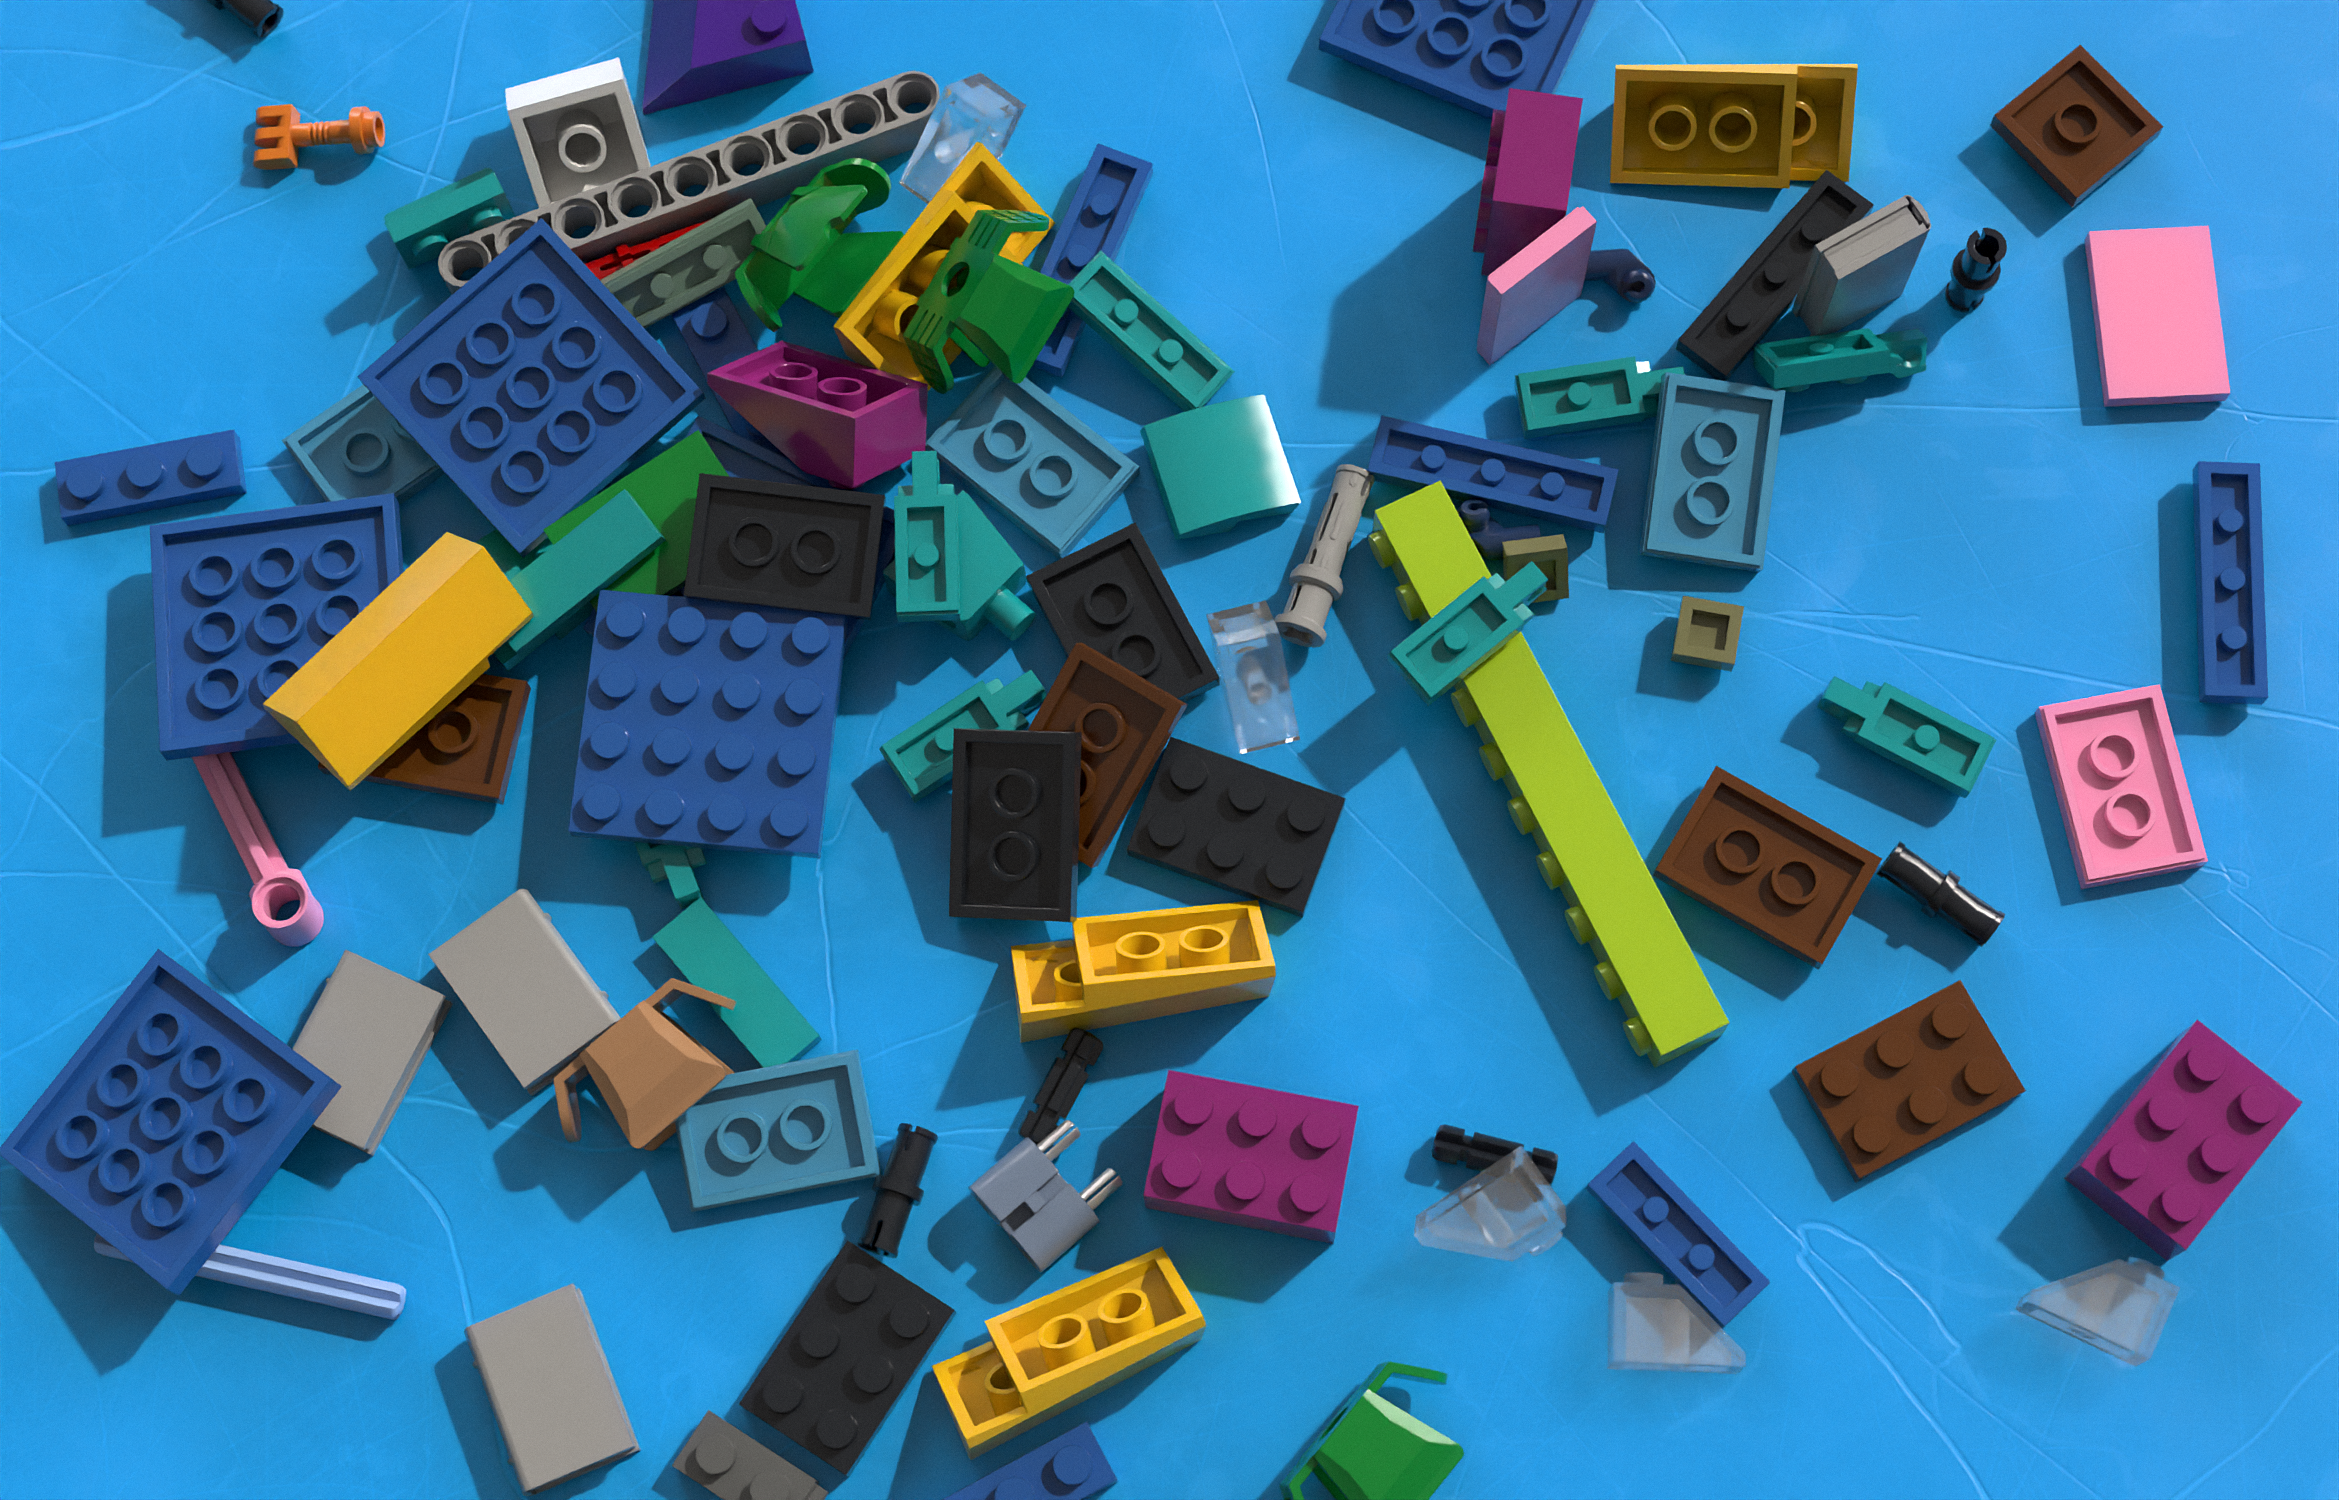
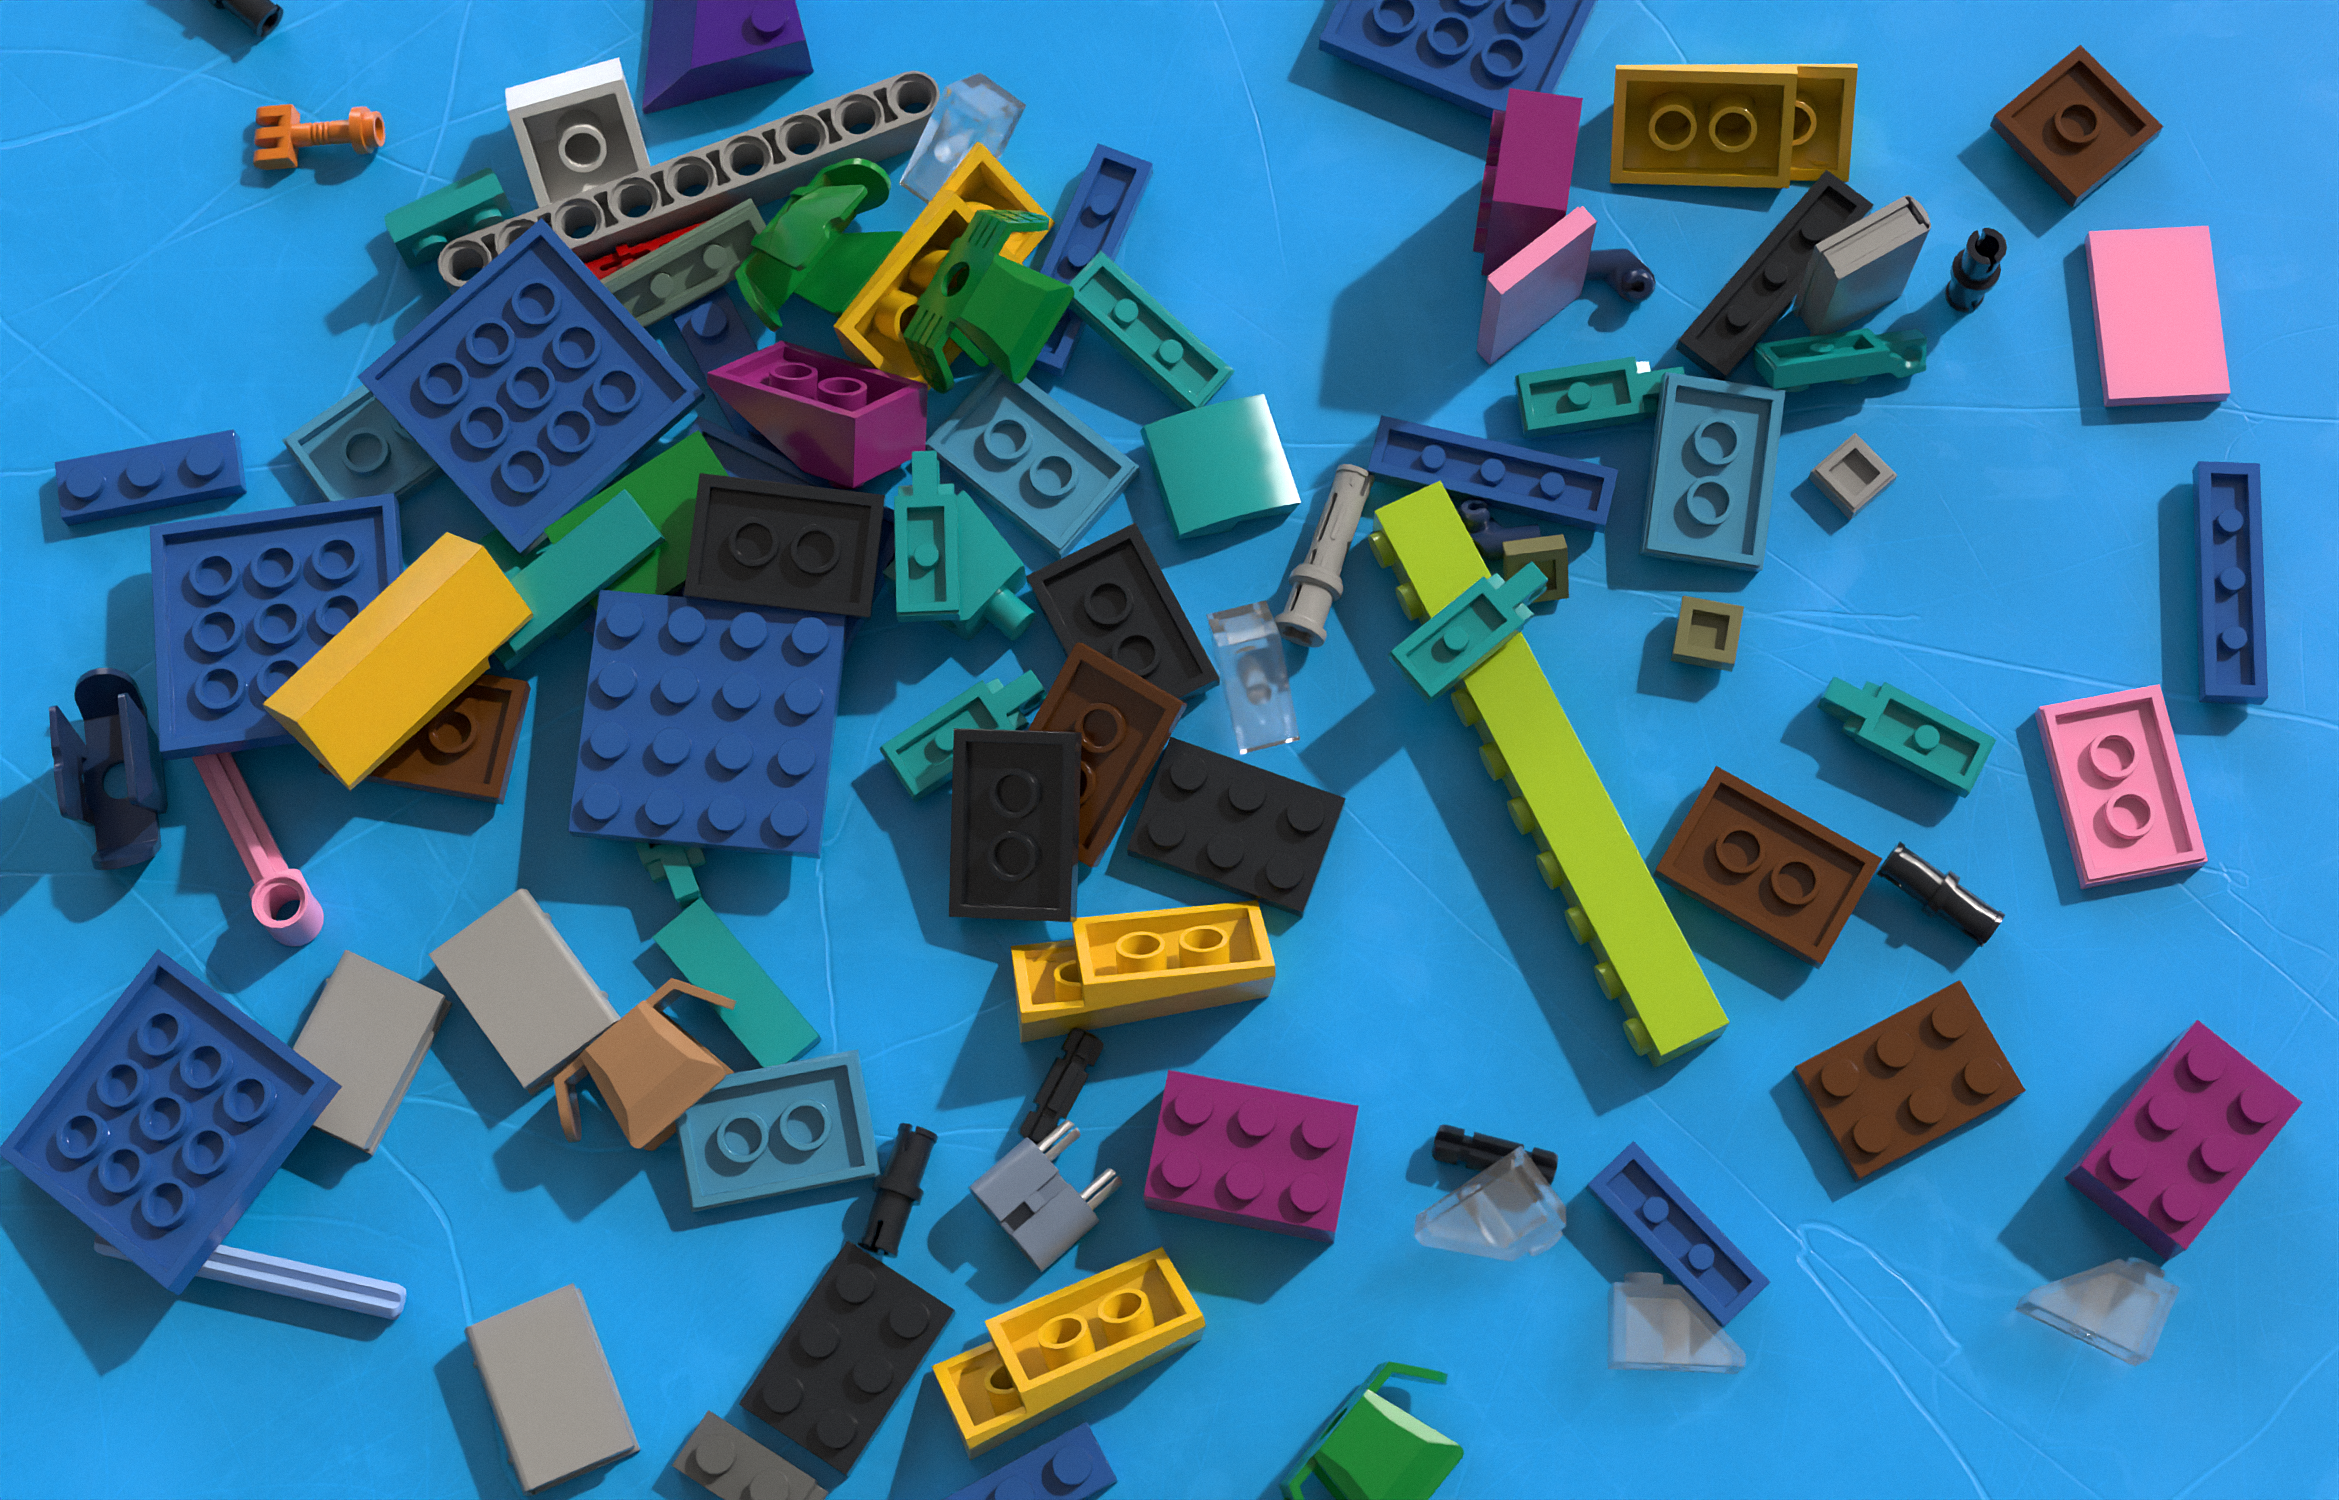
none -> dark blue piece [49,668,168,870]
none -> light grey tile [1808,433,1898,521]

